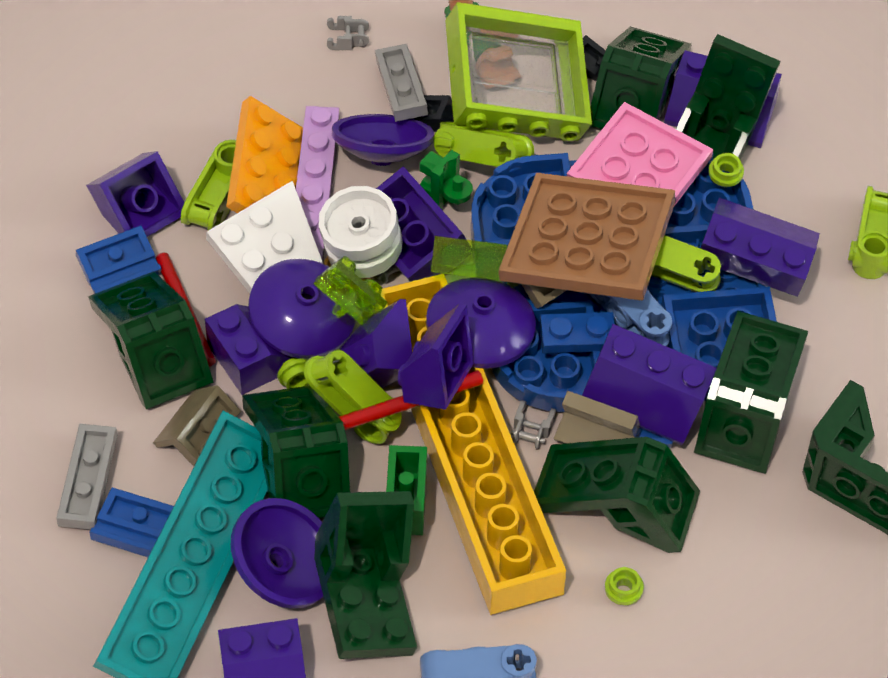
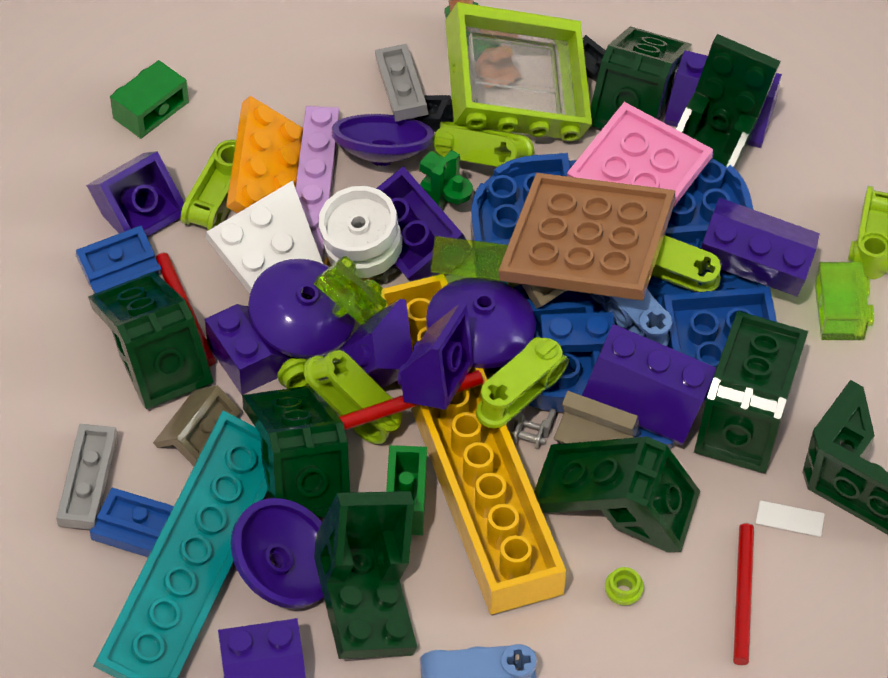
light grey piece [327,16,369,50] -> none
lime plate [708,153,744,187] -> none
none -> green brick [110,60,189,139]
none -> lime piece [476,336,569,428]
none -> red bar [733,523,754,665]
none -> white sticker [756,500,825,537]
none -> clear neon green brick [814,262,874,340]

